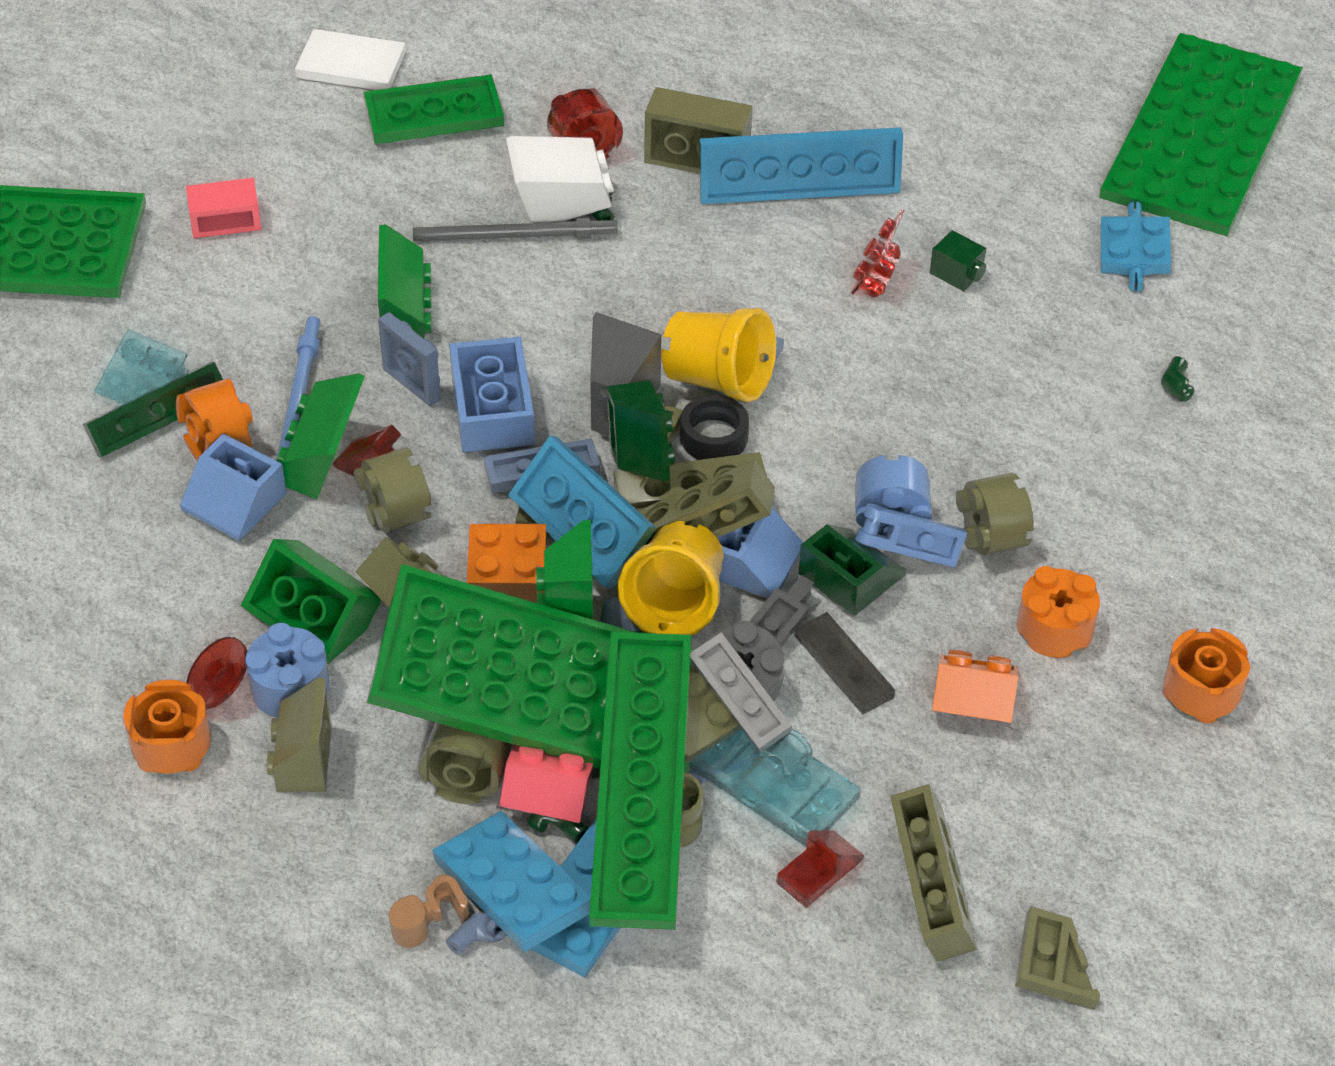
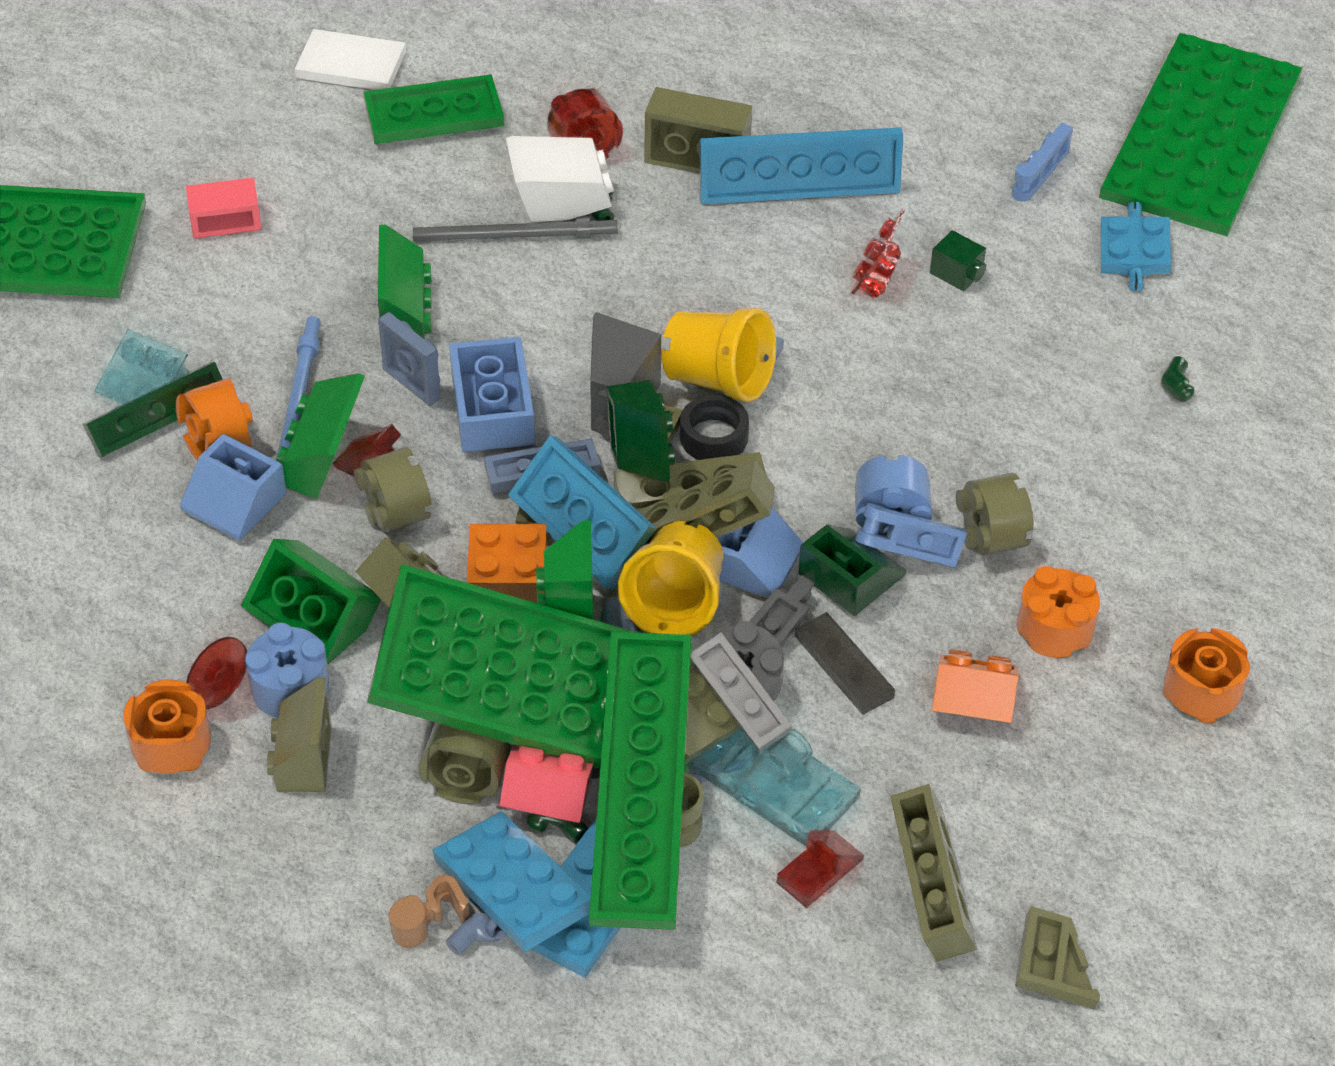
none -> medium blue plate [1012,122,1073,202]

